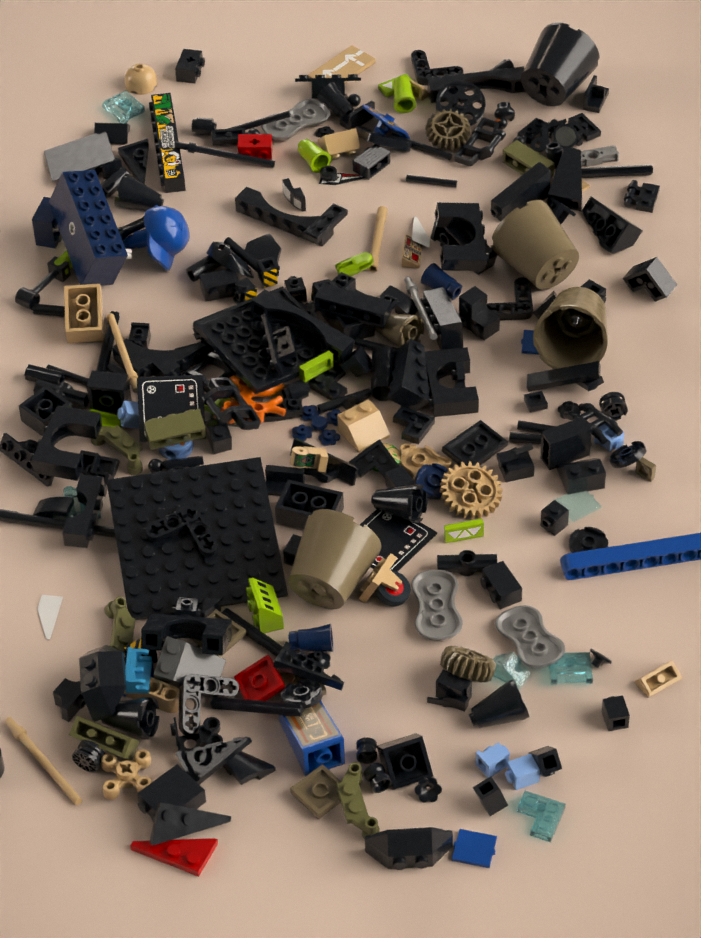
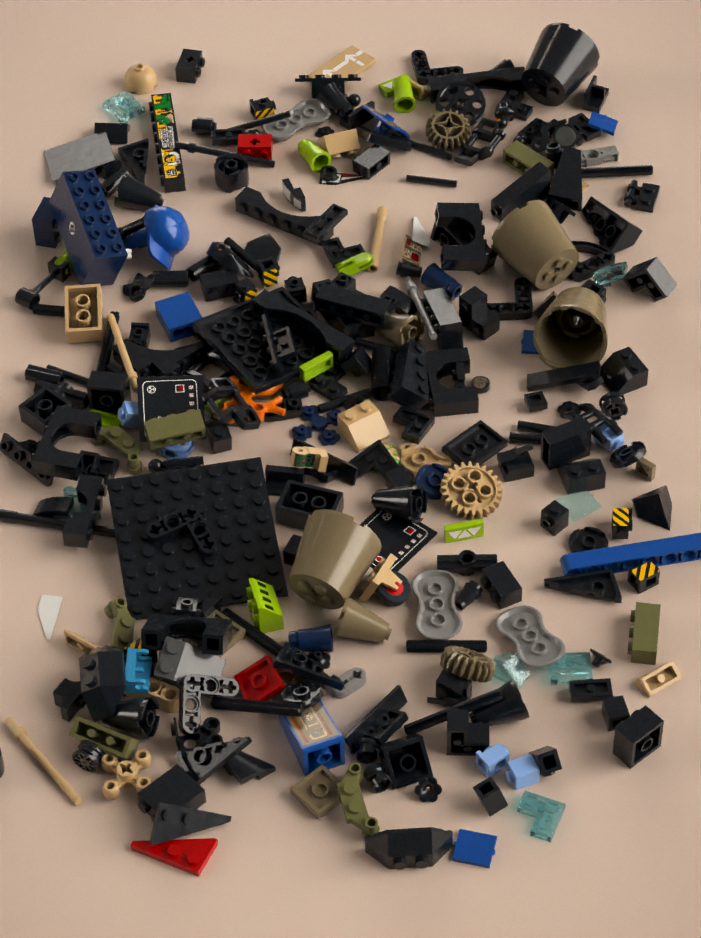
none -> tan slope [64,629,99,654]
none -> black plate [123,273,154,302]
none -> black axle [152,270,189,287]
none -> blue brick [155,292,203,342]
none -> black brick [214,153,249,193]
none -> black brick [249,97,276,120]
none -> black plate [322,237,365,269]
none -> light grey beam [331,667,366,699]
none -> dark tan cone [333,598,392,643]
none -> black bracket [343,685,409,754]
none -> black cone [396,260,423,278]
none -> black axle [404,689,503,736]
none -> black axle [406,640,487,652]
none -> black brick [447,709,490,756]
none -> black cone [455,580,483,610]
none -> black tile [471,376,490,394]
none -> black plate [496,88,533,121]
none -> black wing [544,568,622,603]
none -> black beam [568,241,615,282]
none -> black plate [569,678,613,702]
none -> blue piece [587,111,618,136]
none -> clear light blue slope [593,262,628,287]
none -> black slope [600,347,649,395]
none -> brick [611,508,633,539]
none -> black brick [613,705,664,769]
none -> brick [627,561,660,594]
none -> olive brick [627,602,661,665]
none -> black slope [632,486,672,530]

